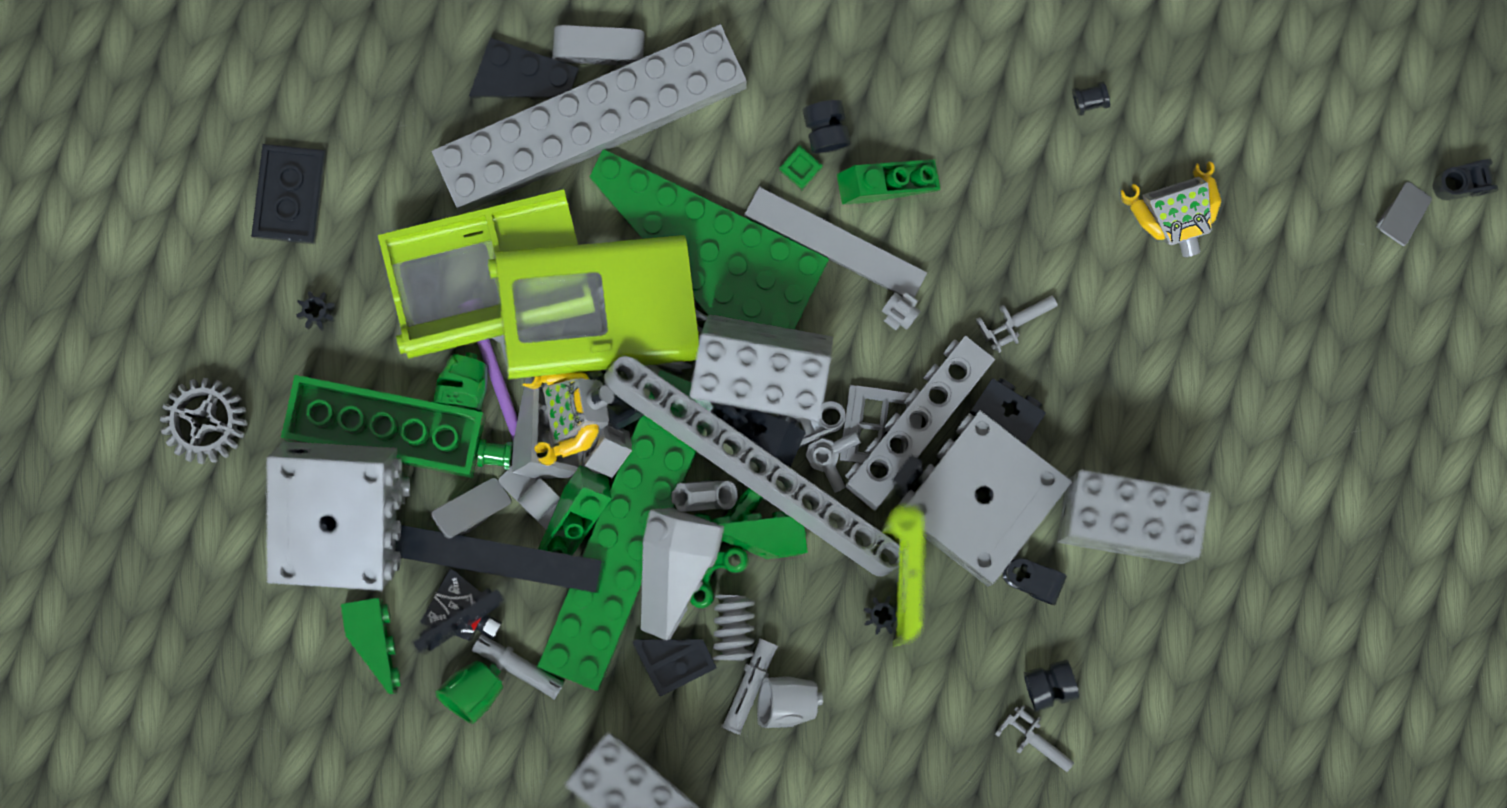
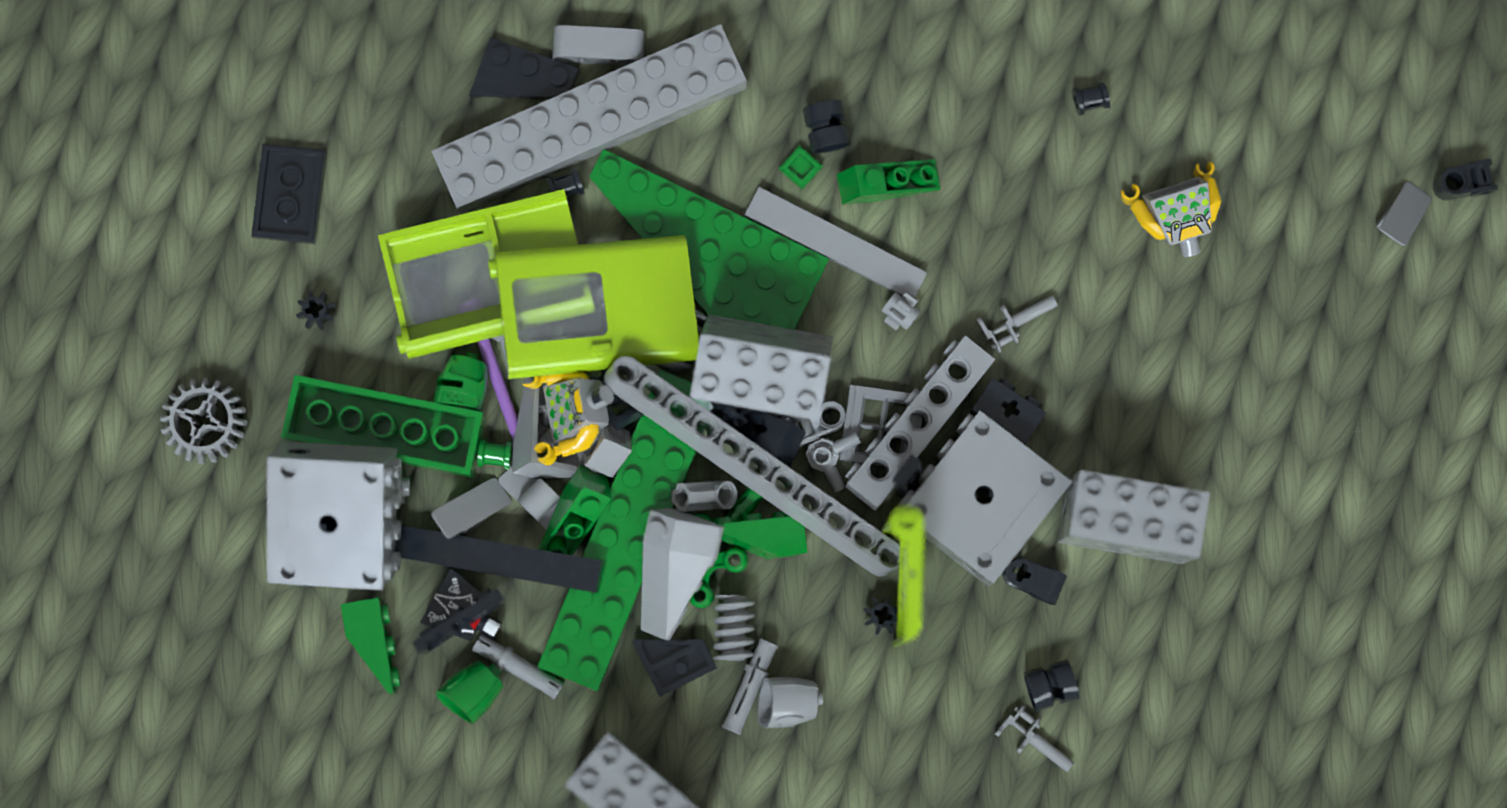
none -> black bush [546,167,585,197]

